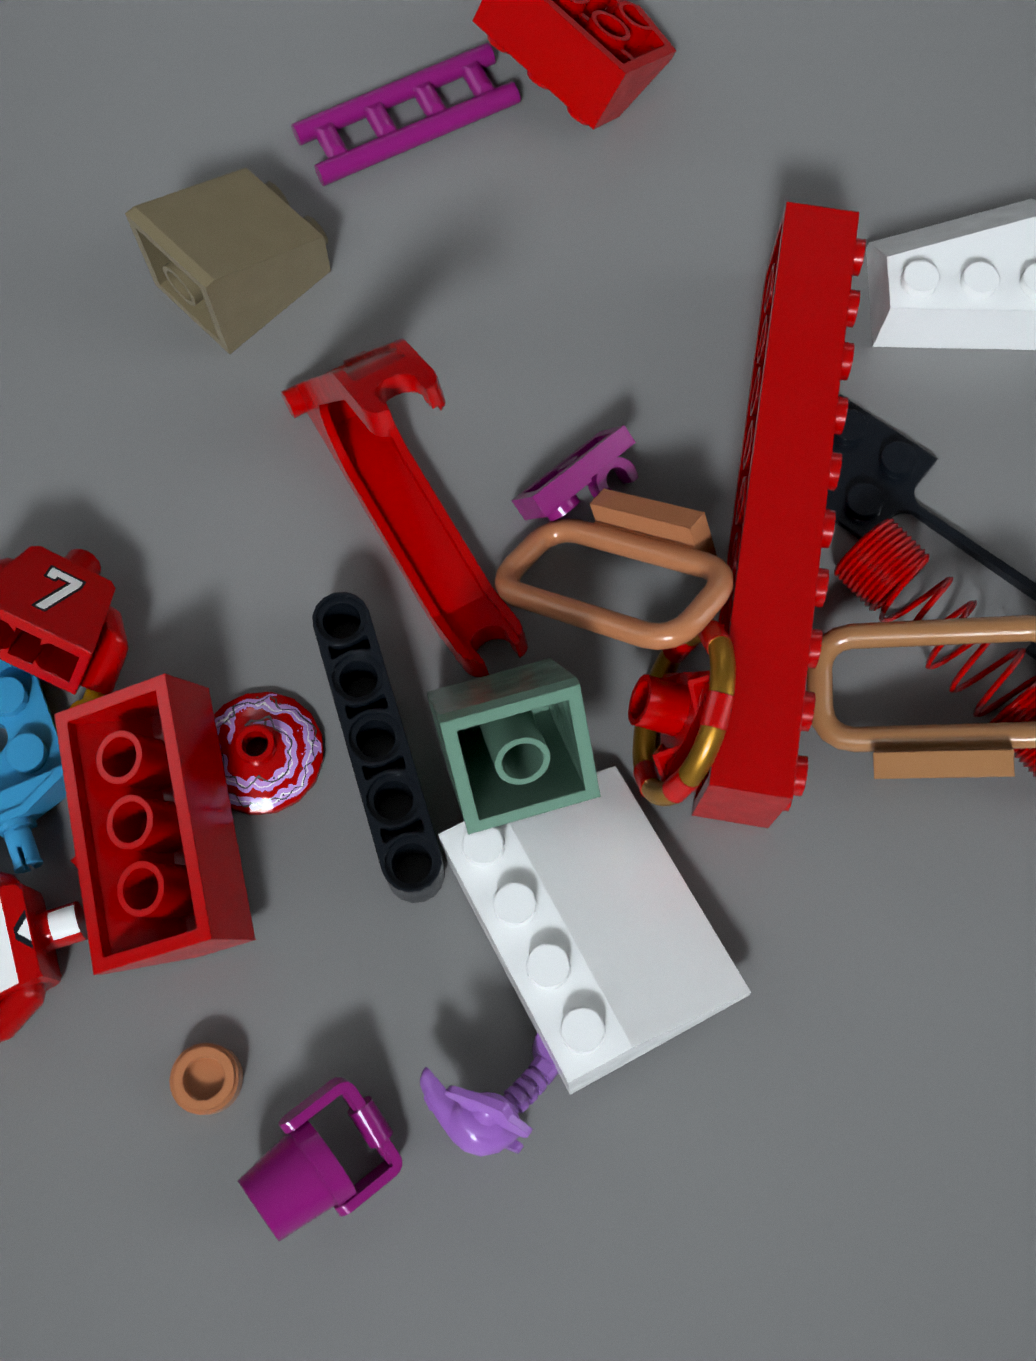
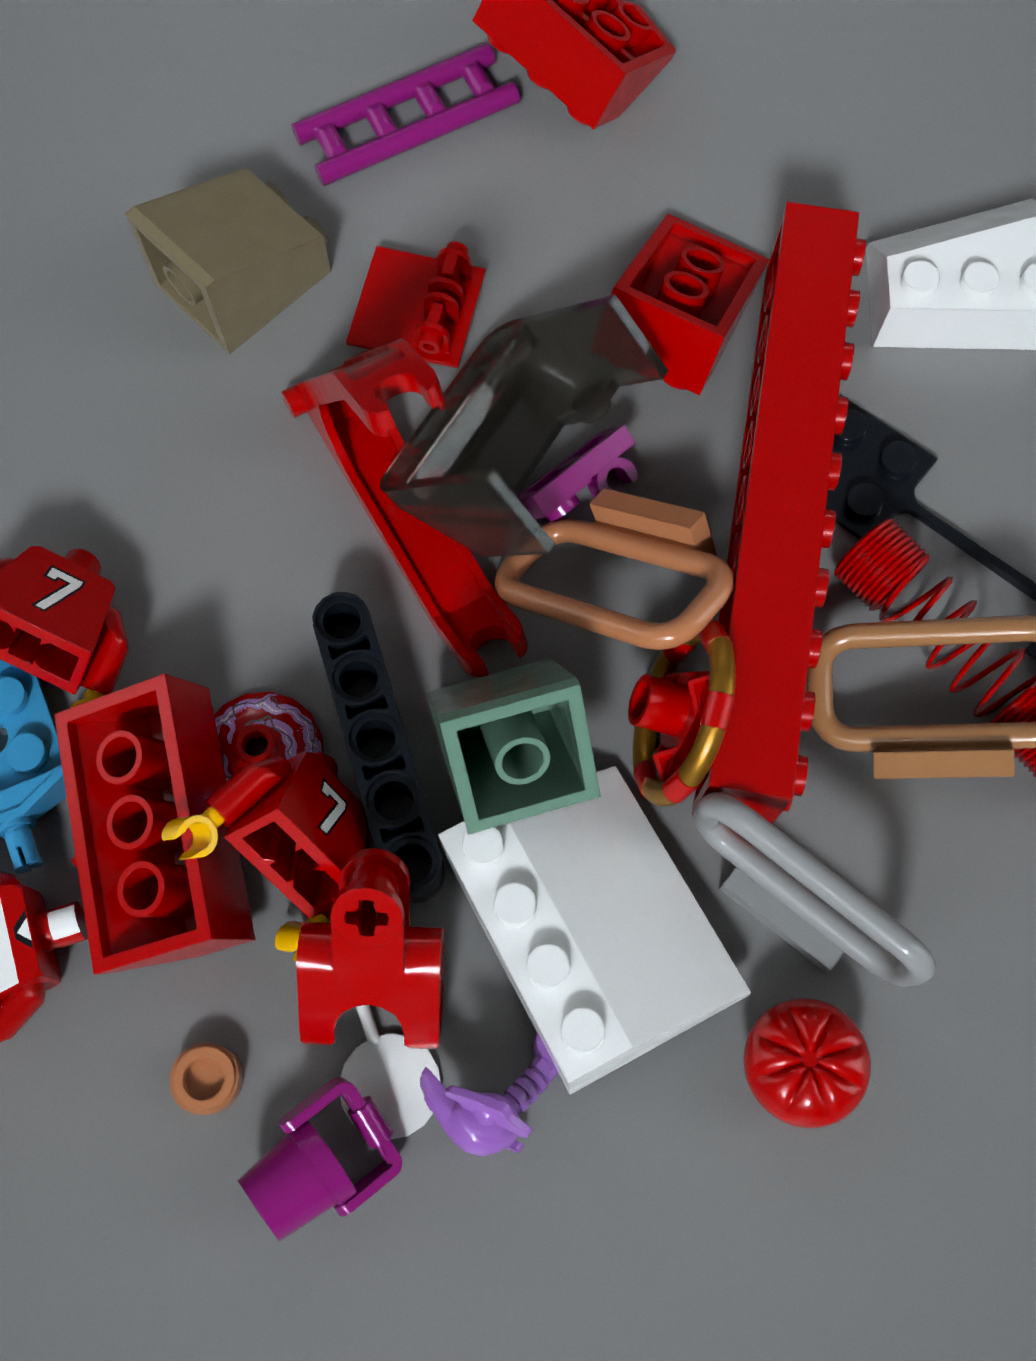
none -> red torso [161,751,367,961]
none -> red piece [297,848,444,1050]
none -> white piece [330,922,441,1140]
none -> red hinge [346,242,486,369]
none -> clear smoke windscreen [380,295,669,557]
none -> red slope [593,214,769,396]
none -> light grey bar [693,792,936,988]
none -> red piece [743,998,871,1128]

